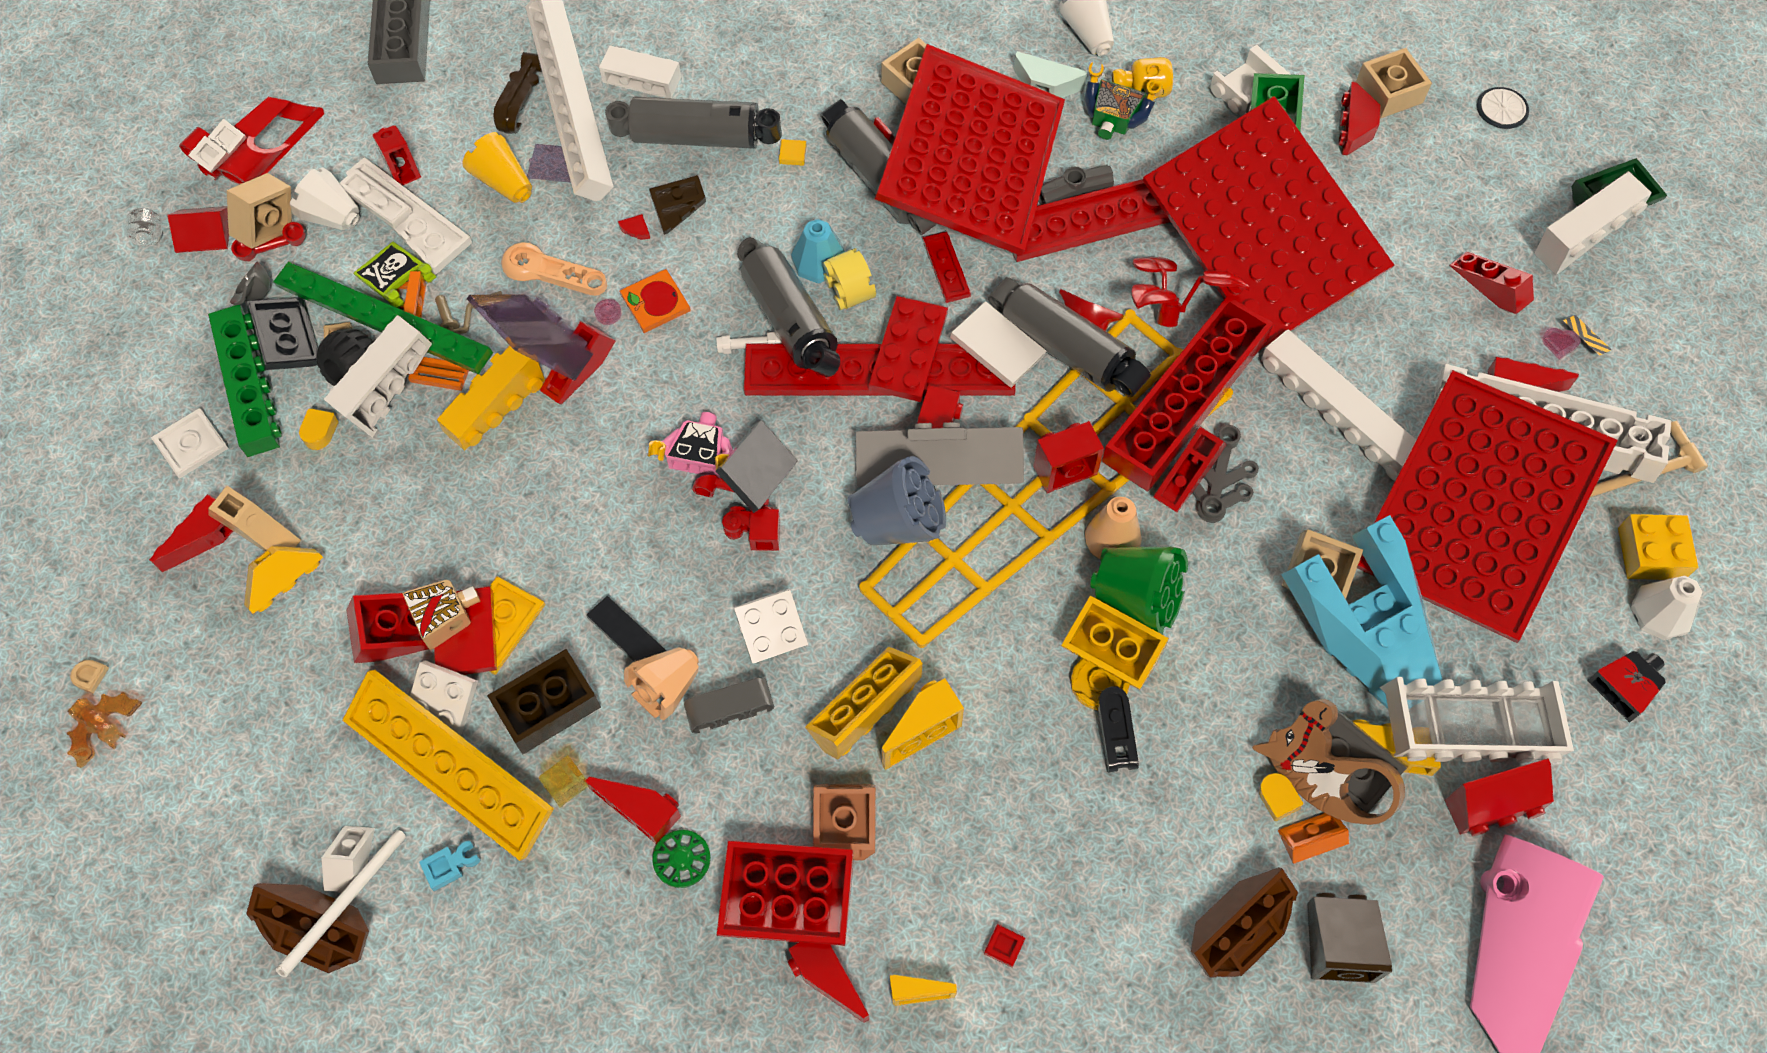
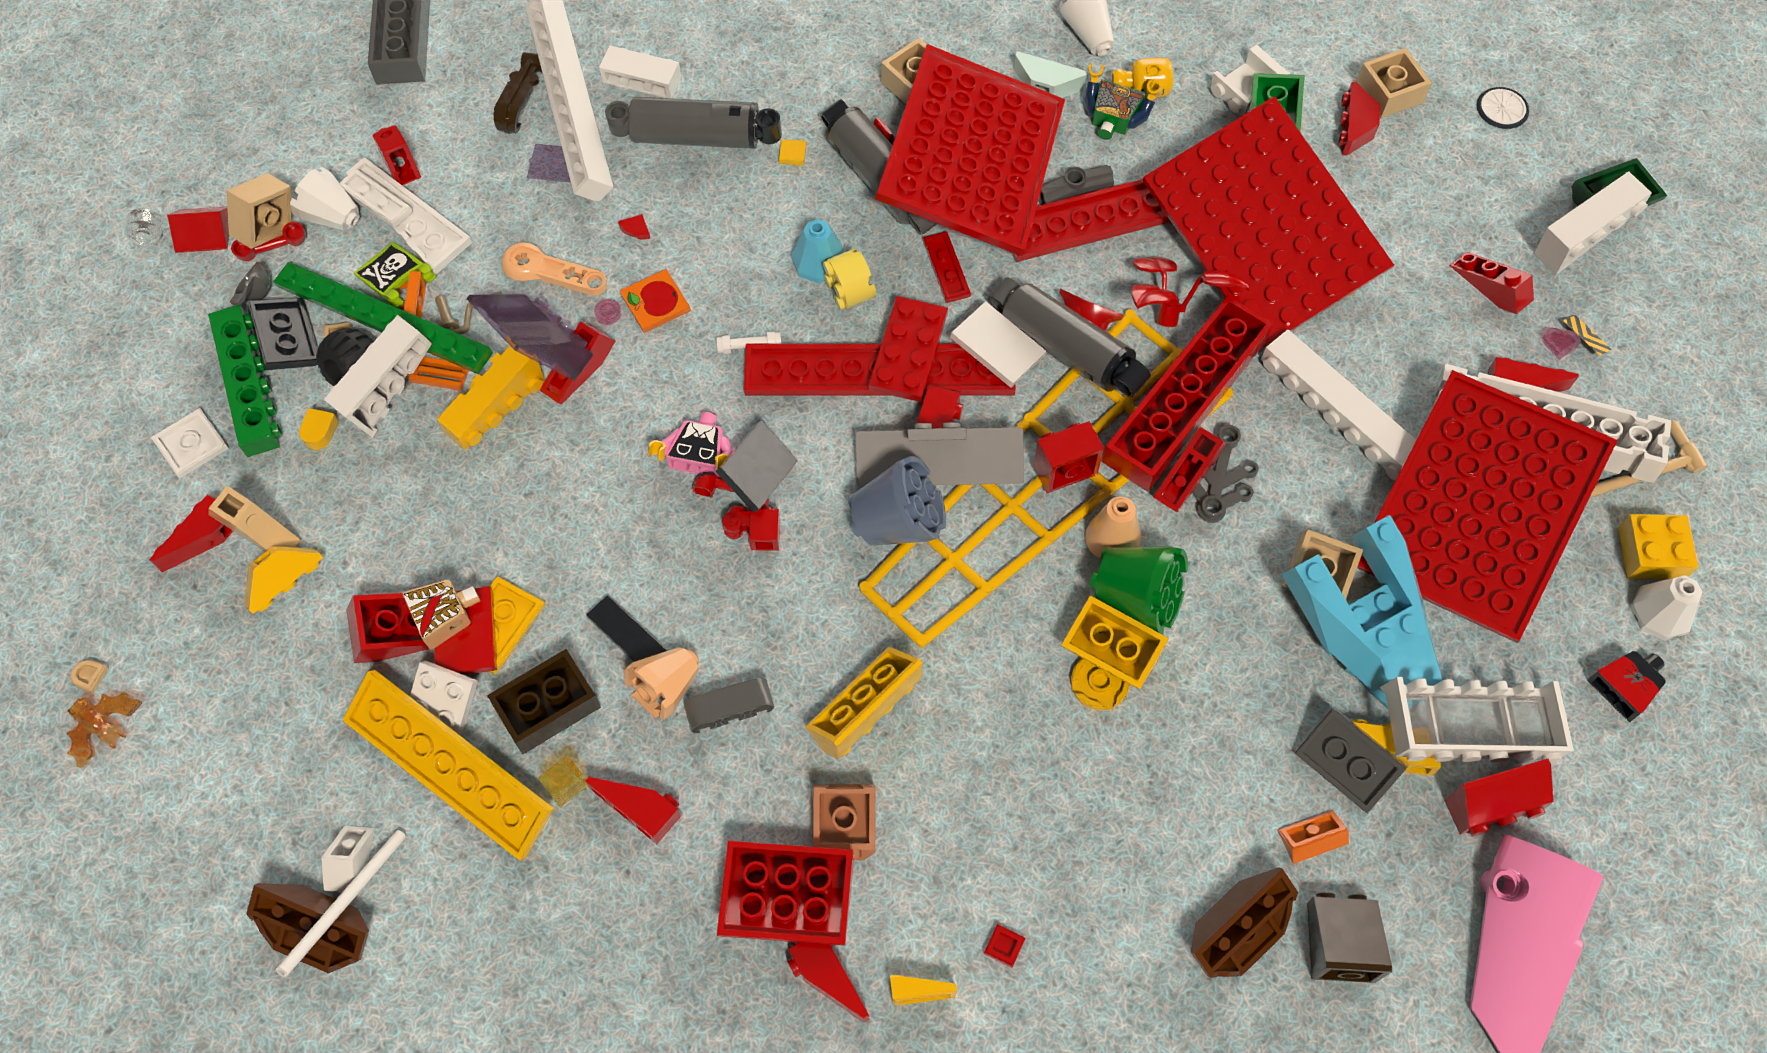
red panel [179,96,324,185] -> none
white slope [188,119,247,173] -> none
medium azure plate [419,841,481,891] -> none
yellow cone [462,132,532,203] -> none
dark brown wing [649,175,706,235] -> none
green wheel [652,830,711,888] -> none
white plate [734,589,808,663] -> none
dark grey piece [737,237,841,377] -> none
yellow slope [882,678,964,770] -> none
black plate [1097,686,1139,773] -> none
medium nougat animal [1252,699,1405,825] -> none
yellow piece [1259,773,1303,821] -> none

